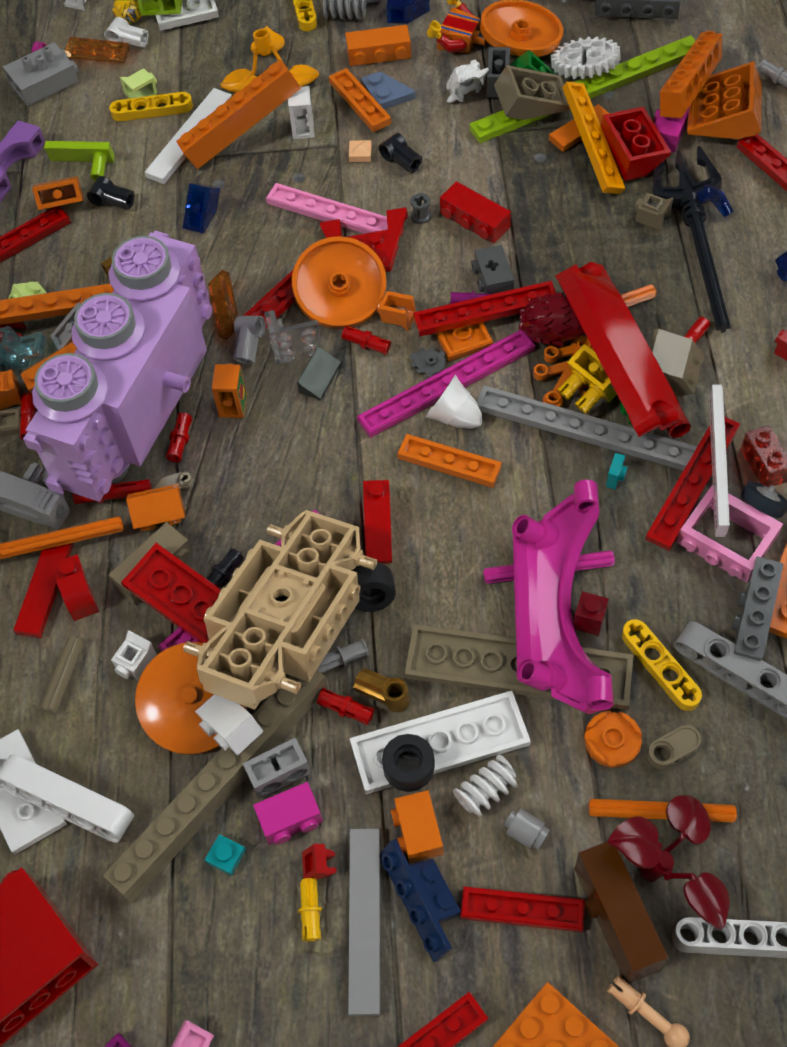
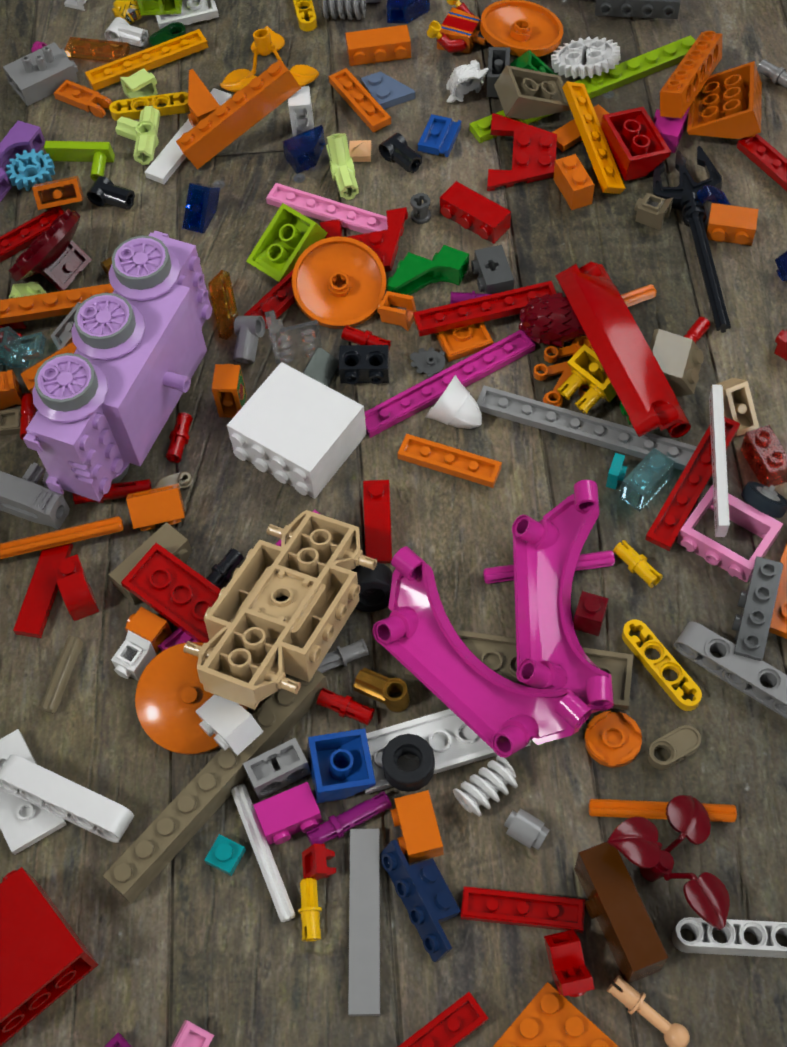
none -> medium azure gear [6,149,55,191]
none -> dark red bracket [8,208,92,291]
none -> orange hinge [53,79,113,118]
none -> light orange plate [85,29,209,91]
none -> yellowish green piece [115,106,160,165]
none -> orange brick [125,606,172,654]
none -> dark green piece [149,22,187,47]
none -> orange slope [188,69,220,127]
none -> white brick [227,362,367,499]
none -> white axle [231,784,296,922]
none -> lime slope [246,203,328,282]
none -> clear blue slope [283,125,325,174]
none -> magenta pin [306,791,392,845]
none -> blue slope [307,728,376,804]
none -> yellowish green piece [326,133,359,200]
none -> black brick [339,345,390,385]
none -> dark pink panel [372,546,593,758]
none -> green arch [386,245,469,295]
none -> blue plate [418,114,461,157]
none -> red wing [487,113,557,191]
none -> red brick [544,929,595,997]
none -> orange brick [553,154,595,210]
none -> yellow pin [613,540,663,588]
none -> clear light blue brick [619,448,675,512]
none -> orange brick [706,203,759,246]
none -> tan slope [711,378,759,437]

